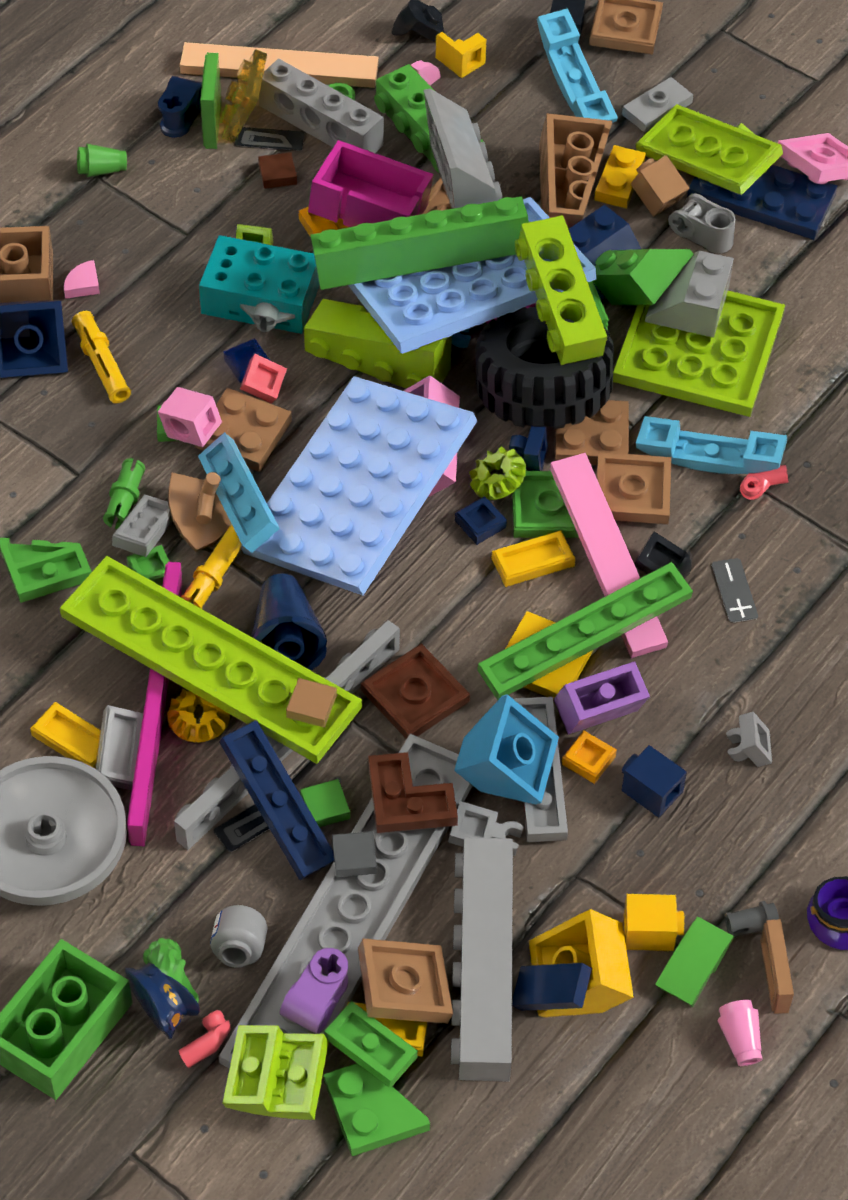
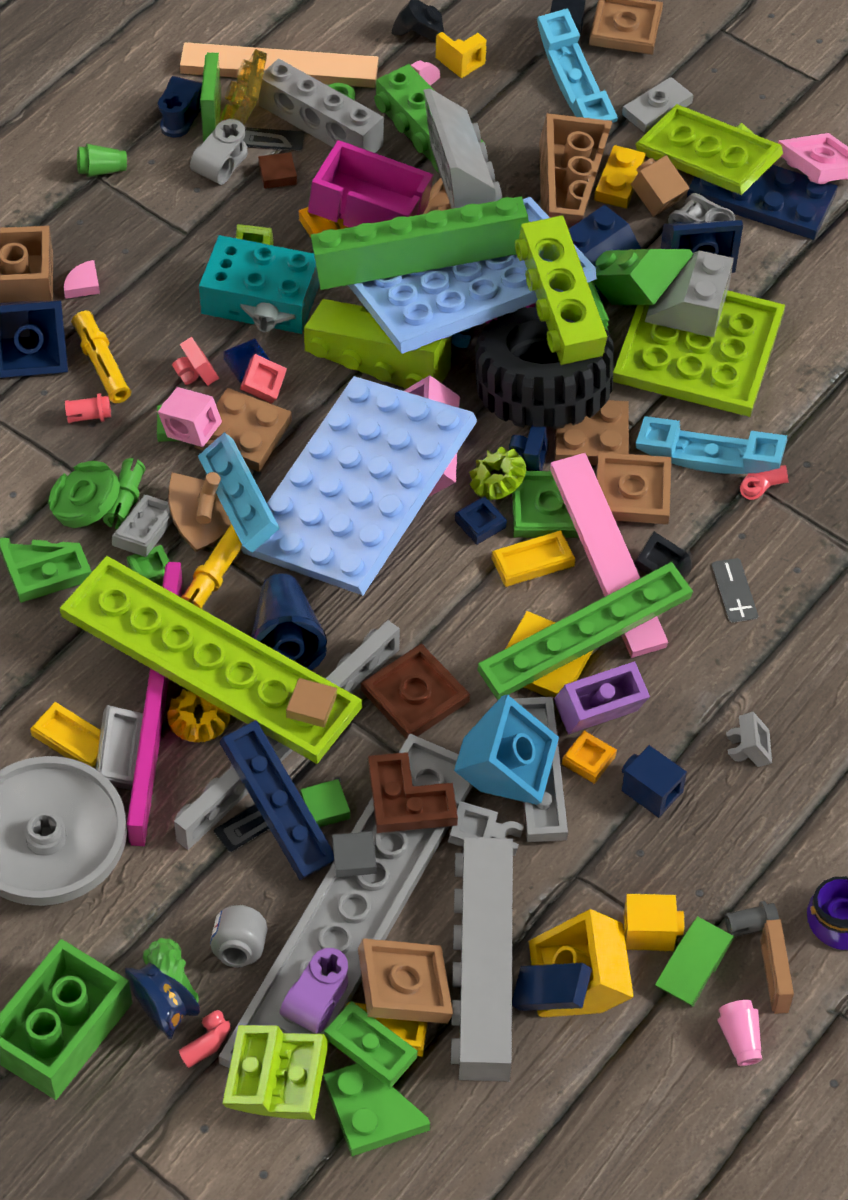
none -> bright green tile [48,461,120,528]
none -> coral pin [65,393,111,424]
none -> coral tile [172,337,219,386]
none -> light grey piece [190,119,248,185]
none -> dark blue slope [660,220,743,273]

